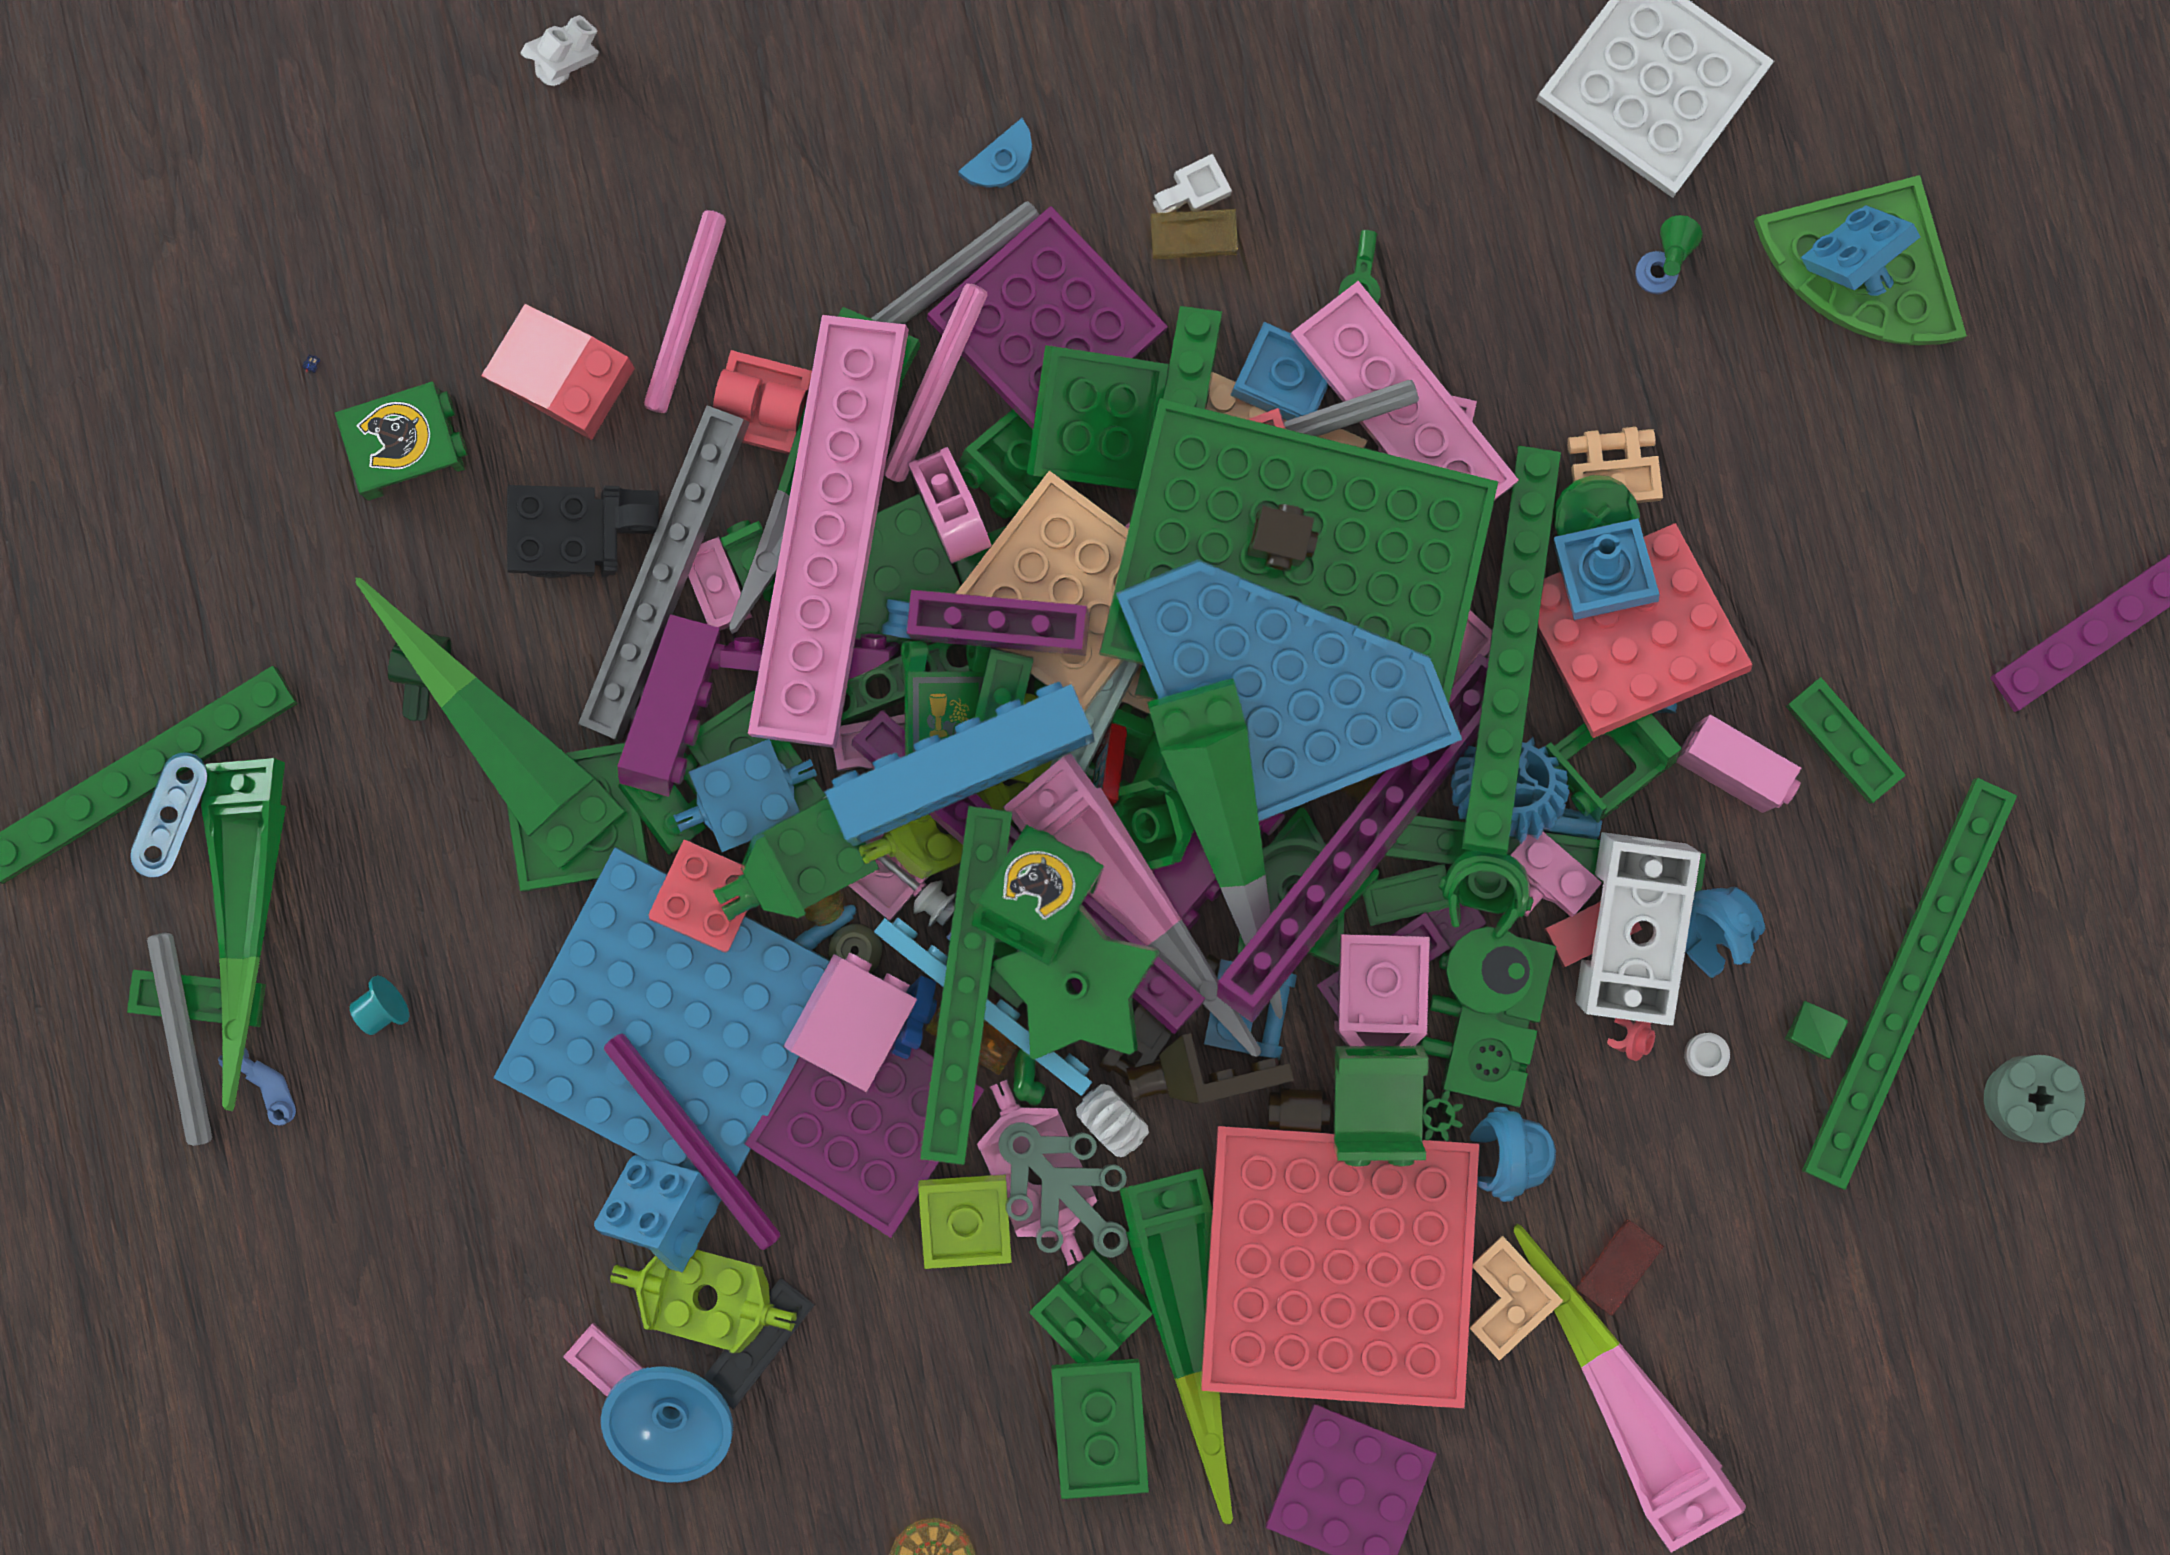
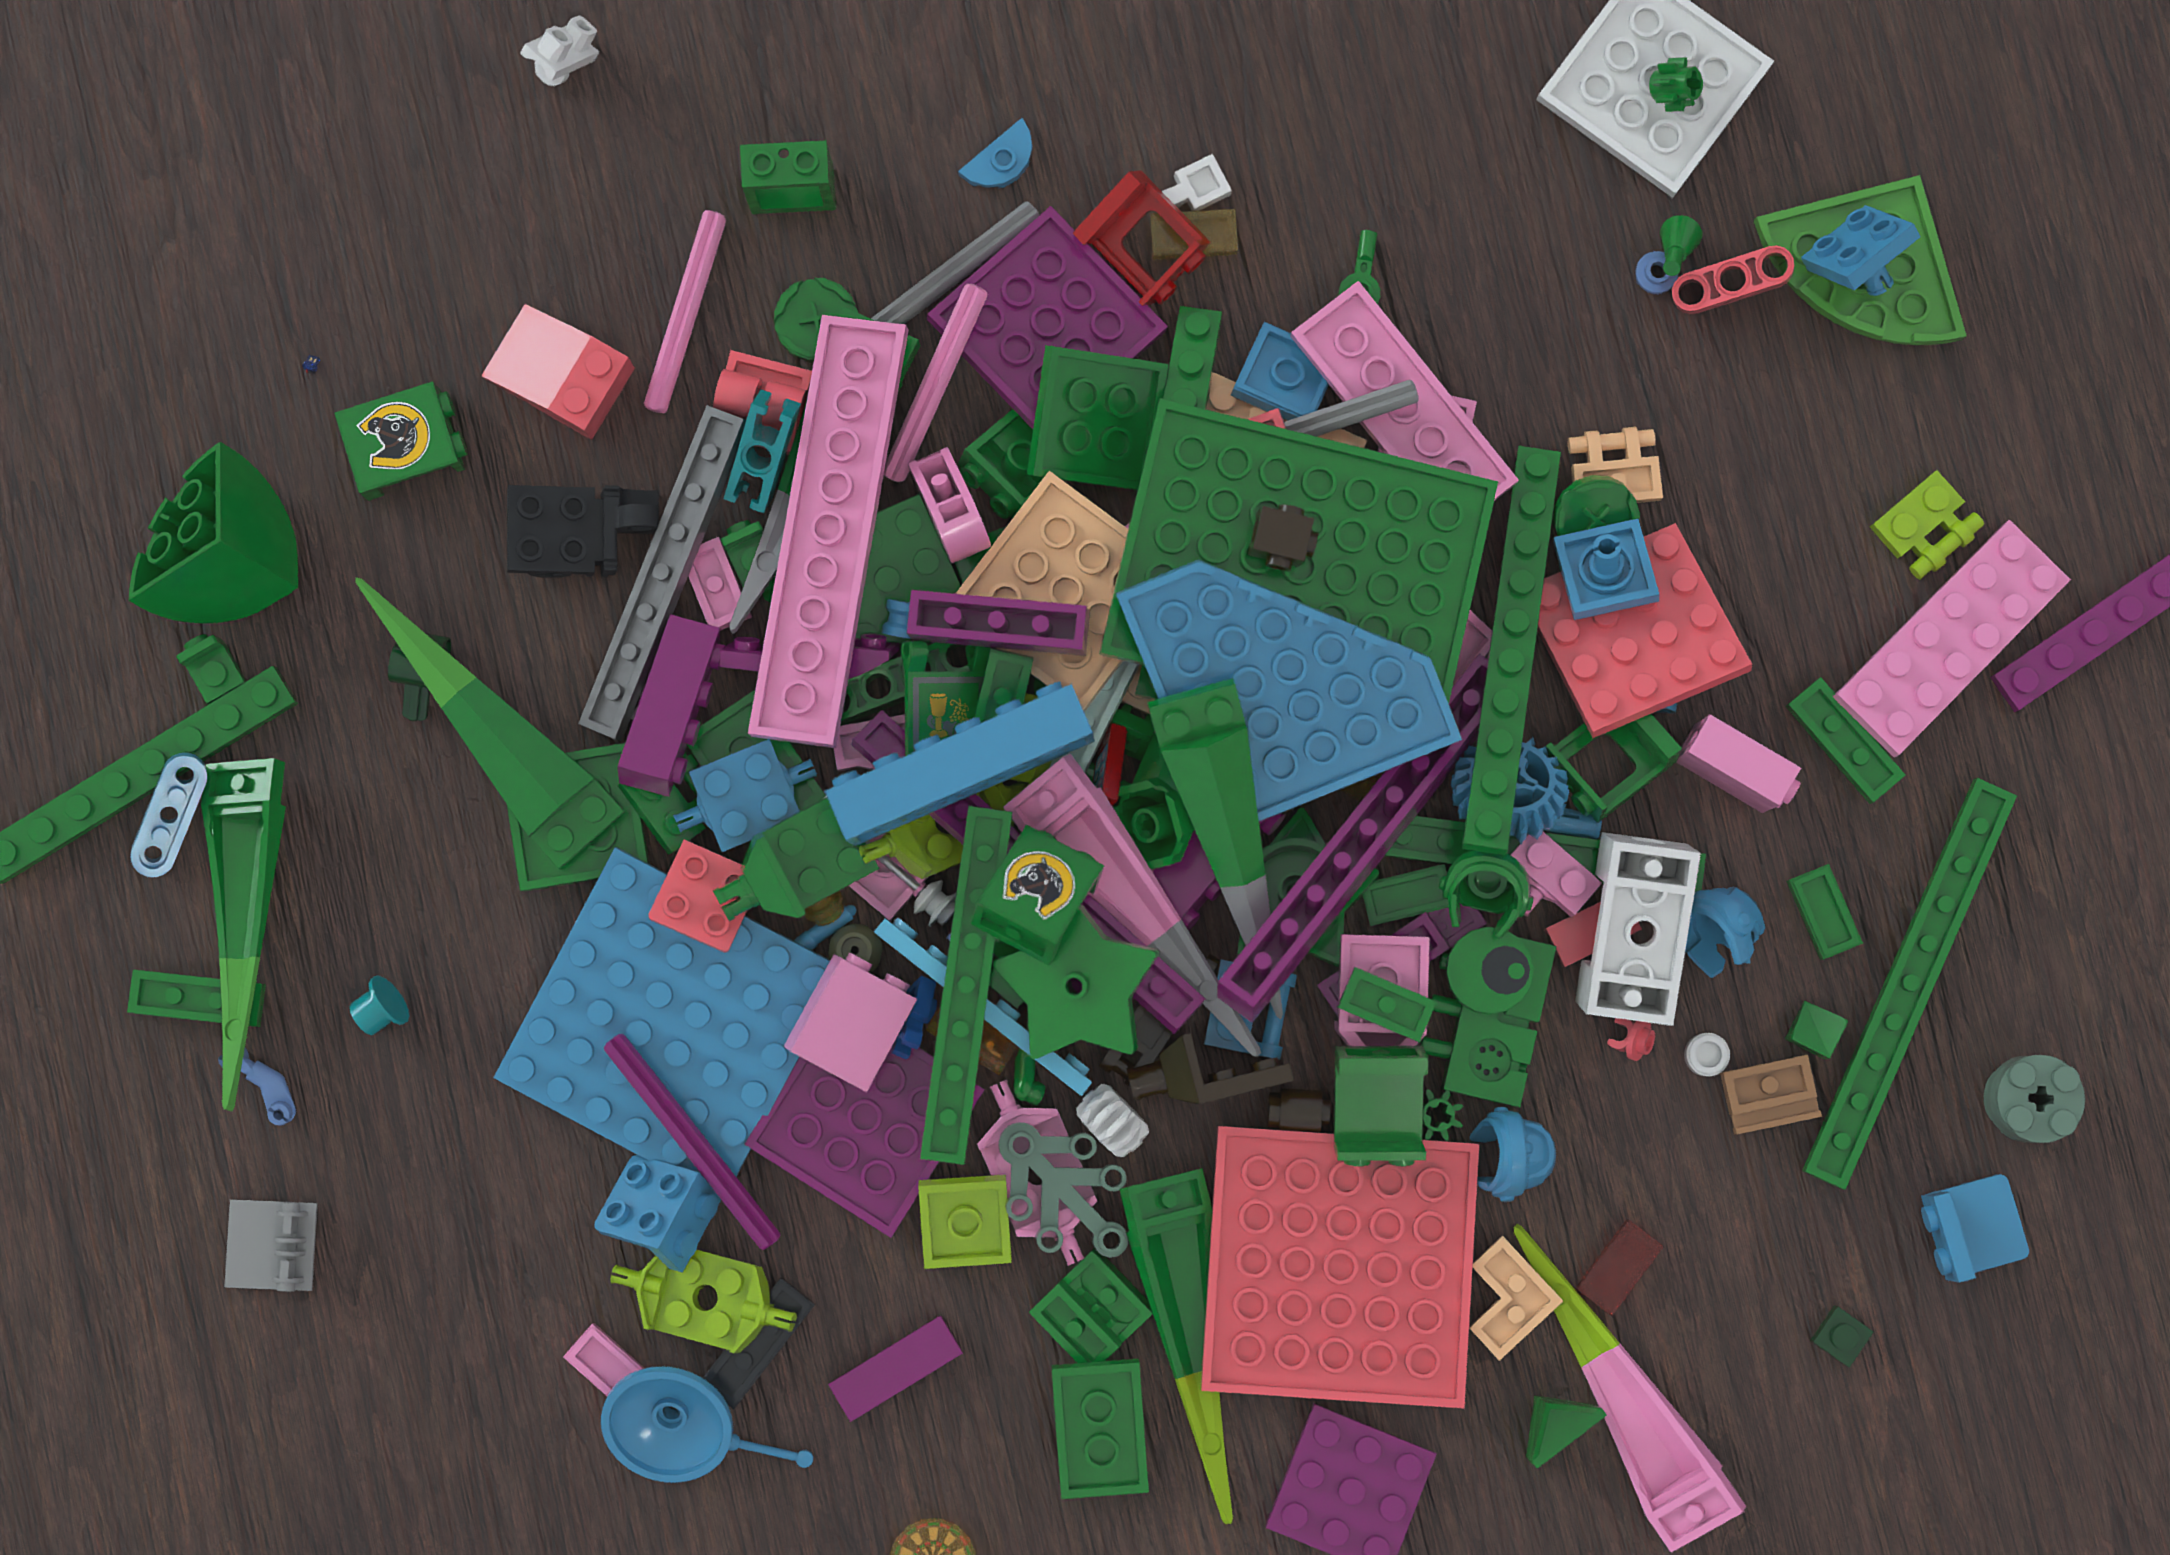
light grey axle [147,933,212,1146] -> none
none -> green brick [128,442,298,623]
none -> green bracket [176,634,246,704]
none -> light grey hinge [224,1200,318,1291]
none -> teal piece [724,390,801,513]
none -> dark azure hinge [728,1434,813,1468]
none -> green window [740,140,836,214]
none -> green tile [774,278,858,363]
none -> magenta tile [828,1315,963,1422]
none -> red window [1072,170,1211,306]
none -> green plate [1337,967,1437,1043]
none -> green slope [1526,1395,1607,1468]
none -> green gear [1649,57,1703,112]
none -> coral beam [1672,245,1794,314]
none -> medium nougat plate [1720,1055,1822,1135]
none -> green tile [1786,864,1863,960]
none -> dark green plate [1810,1305,1874,1368]
none -> bright pink plate [1833,519,2071,758]
none -> lime plate [1870,470,1984,580]
none -> dark azure bracket [1921,1174,2029,1282]

